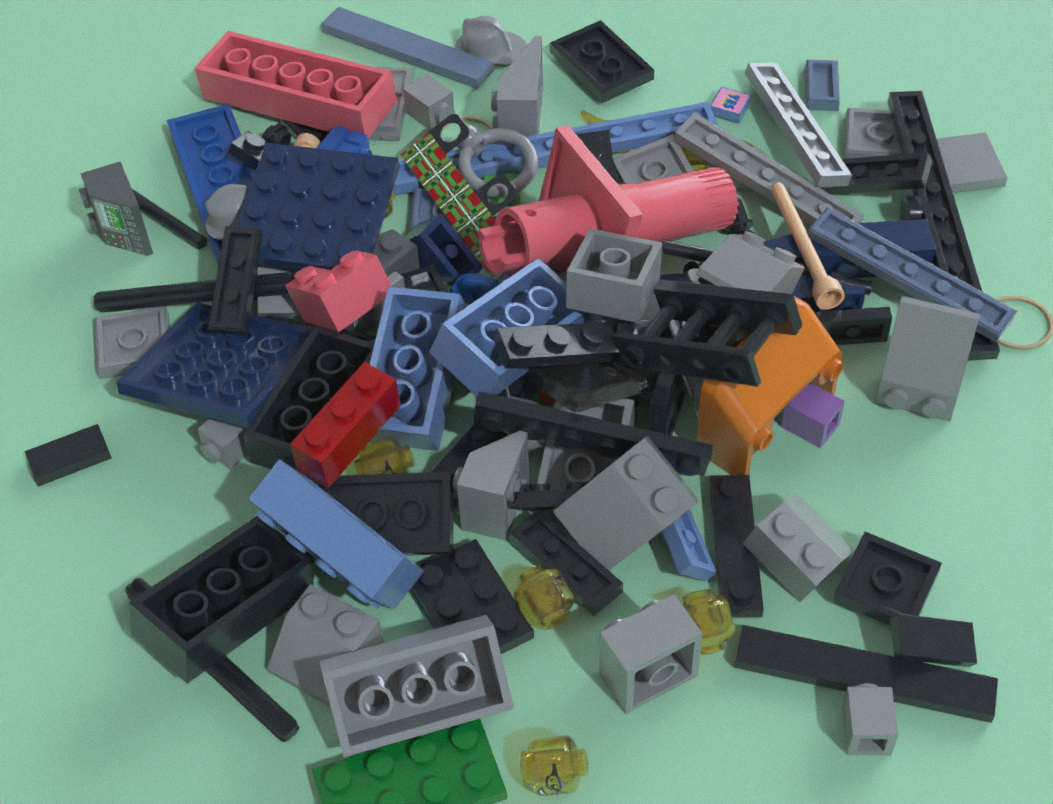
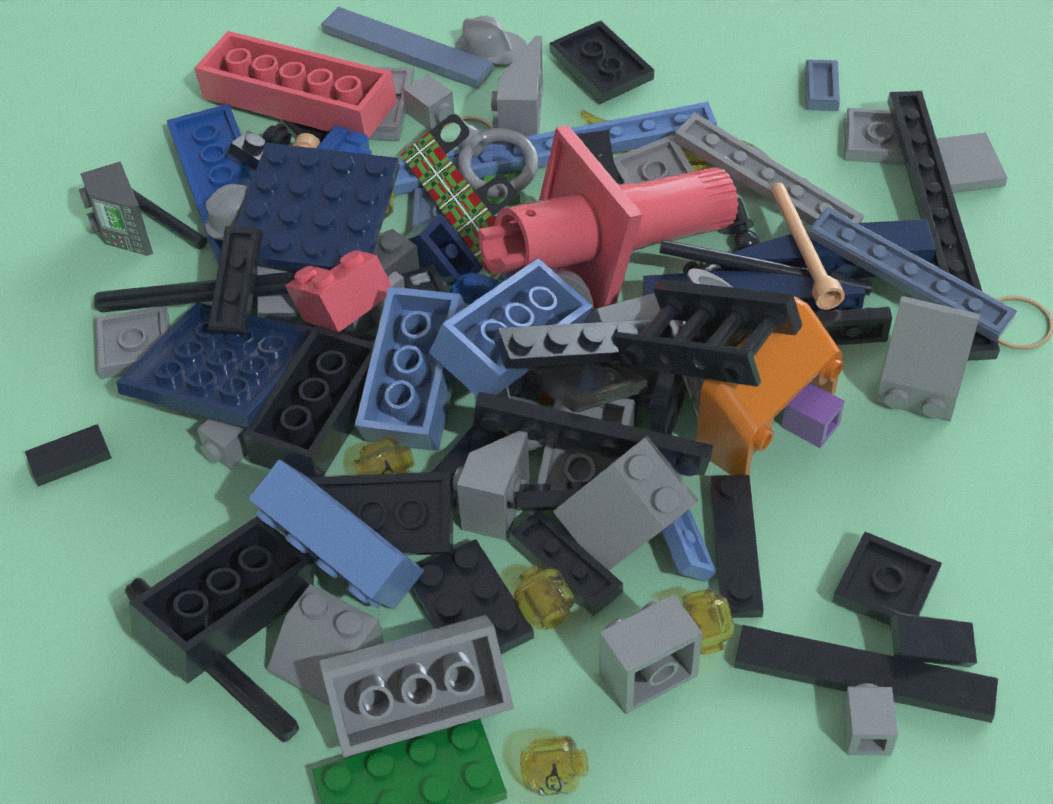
red brick [290,362,401,488] -> none
light grey brick [566,228,662,323] -> none
light grey slope [696,231,805,294] -> none
tile [710,87,751,123] -> none
light grey slope [742,493,855,602] -> none
light grey plate [745,63,852,188] -> none
black plate [825,152,932,194] -> none
black tile [900,196,923,220] -> none

